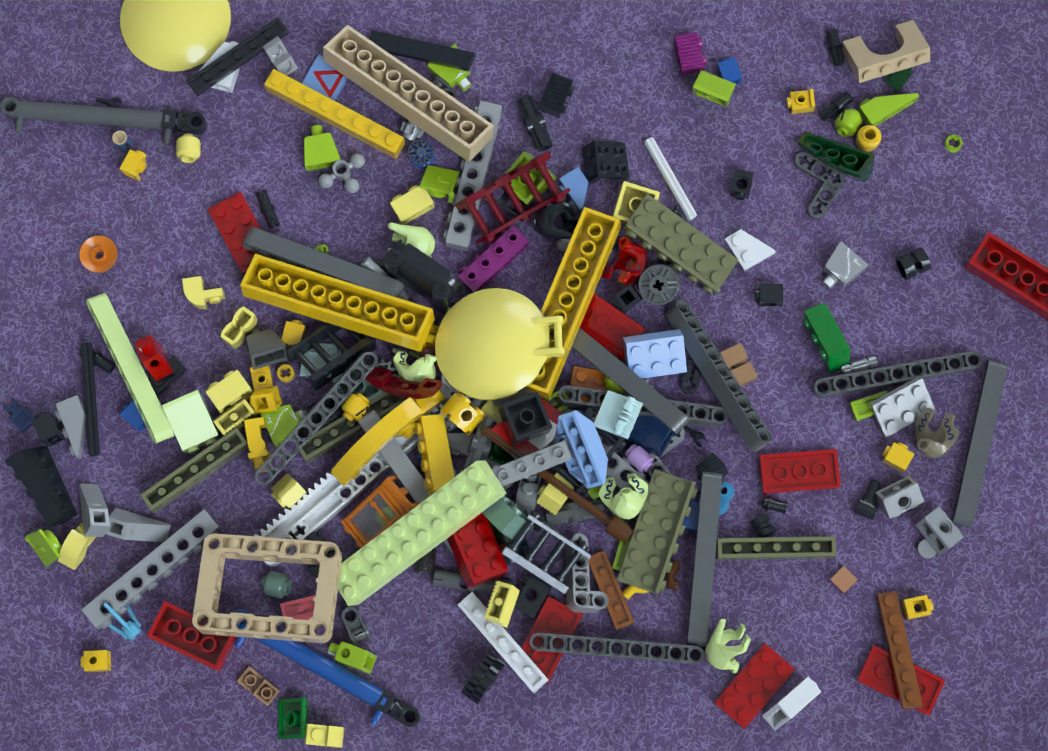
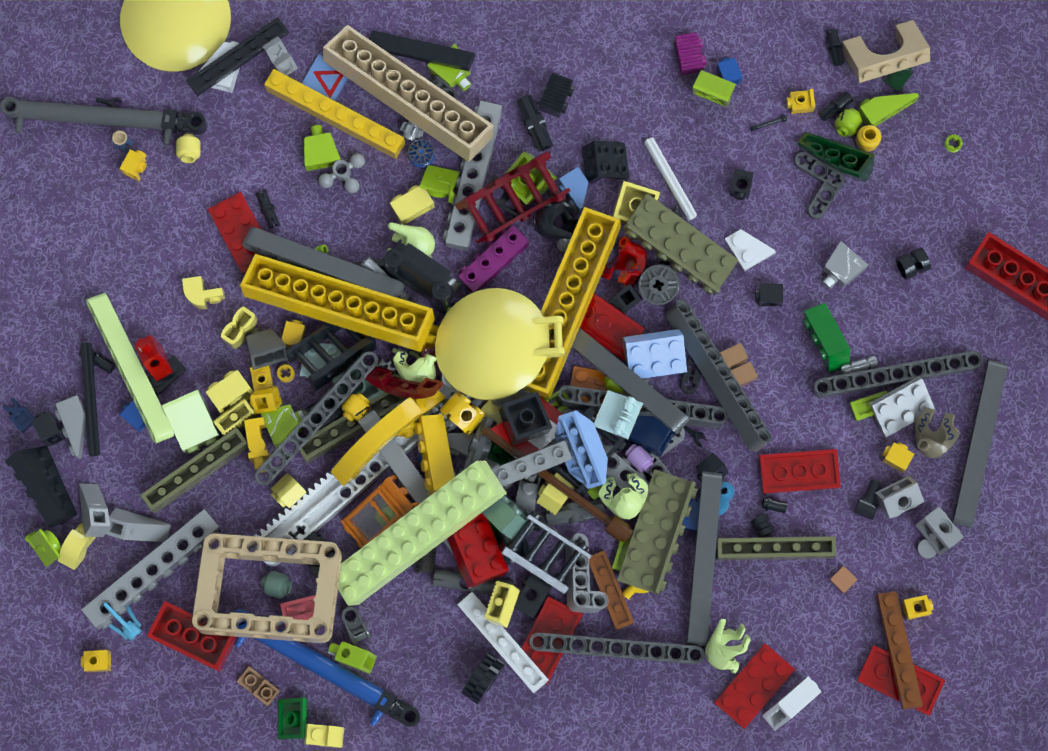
orange dish [79,236,118,273] -> none
reddish brown arm [666,561,680,591] -> none
none -> black hinge [750,115,787,132]

